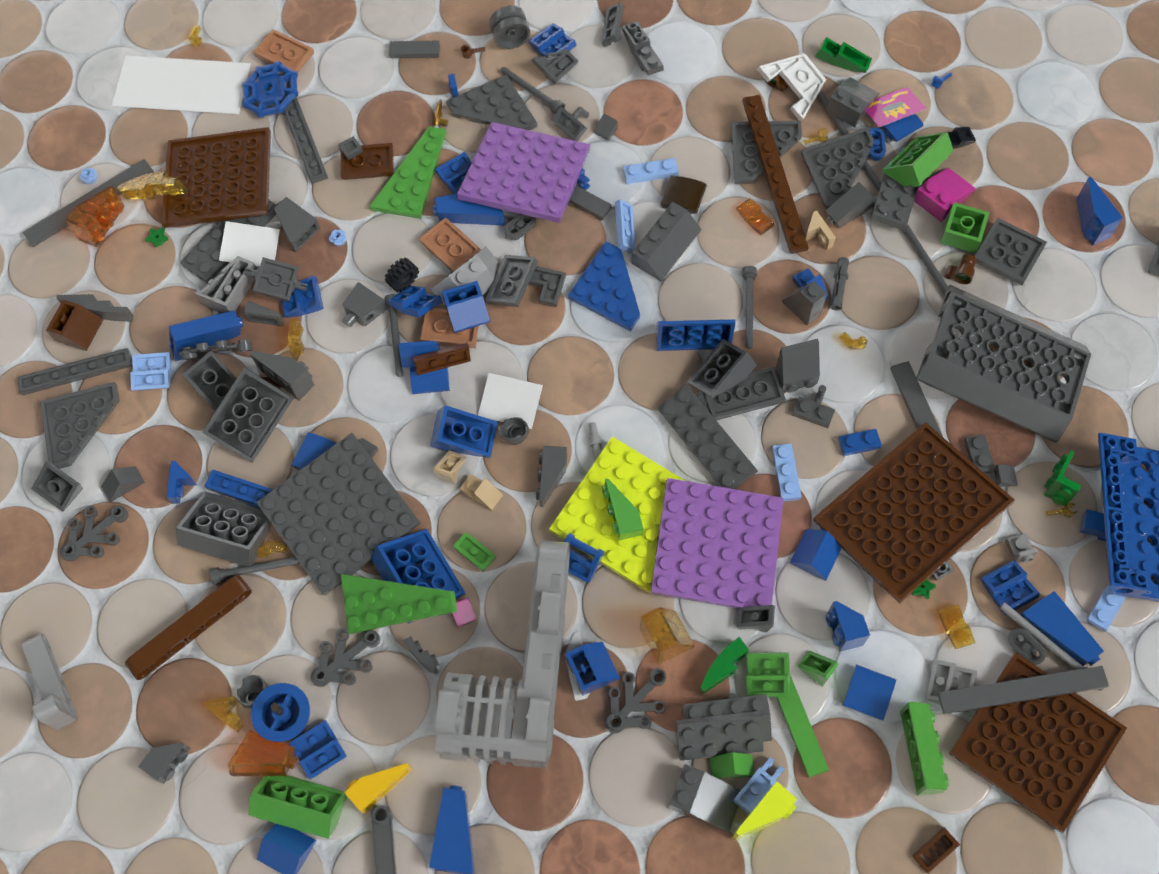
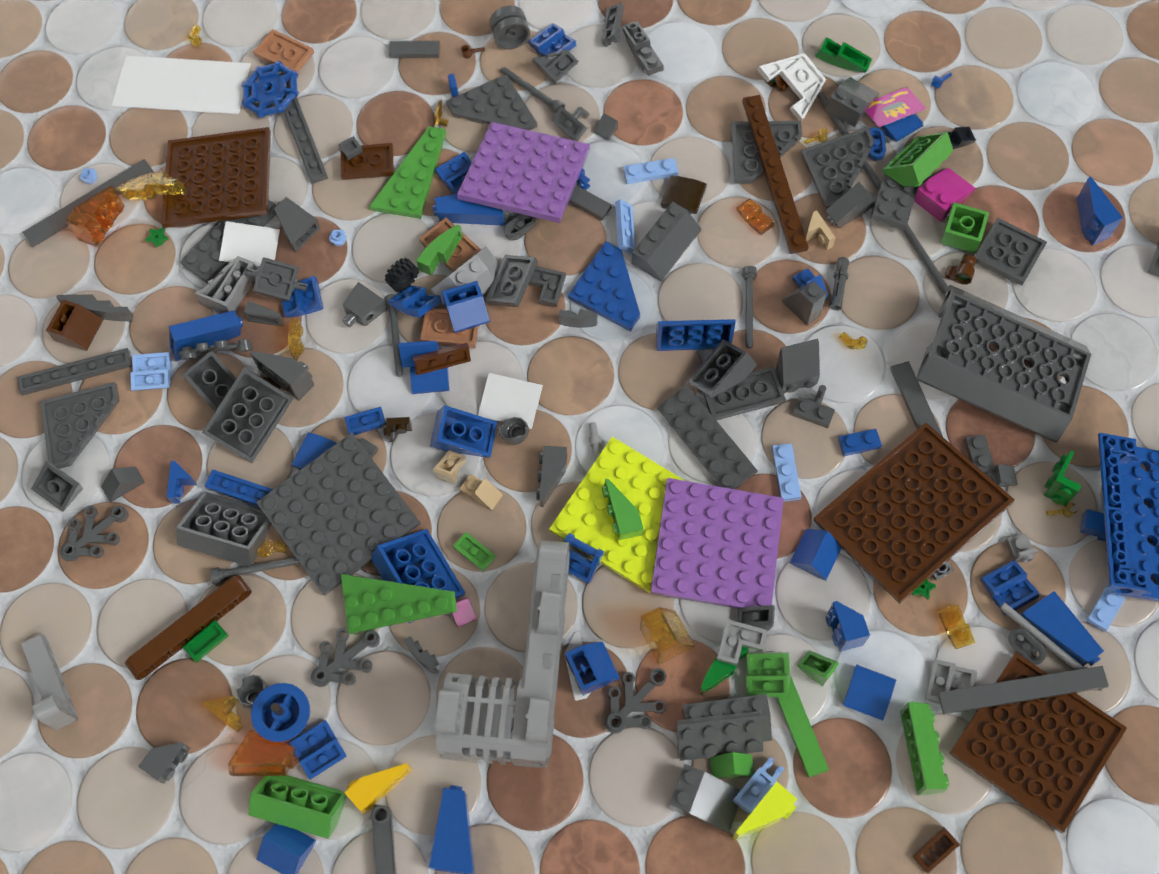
none -> green tile [183,620,229,663]
none -> blue plate [344,407,386,435]
none -> dark brown bracket [383,417,412,442]
none -> bright green slope [416,225,463,276]
none -> dark grey slope [558,309,598,328]
none -> light grey plate [717,619,768,666]

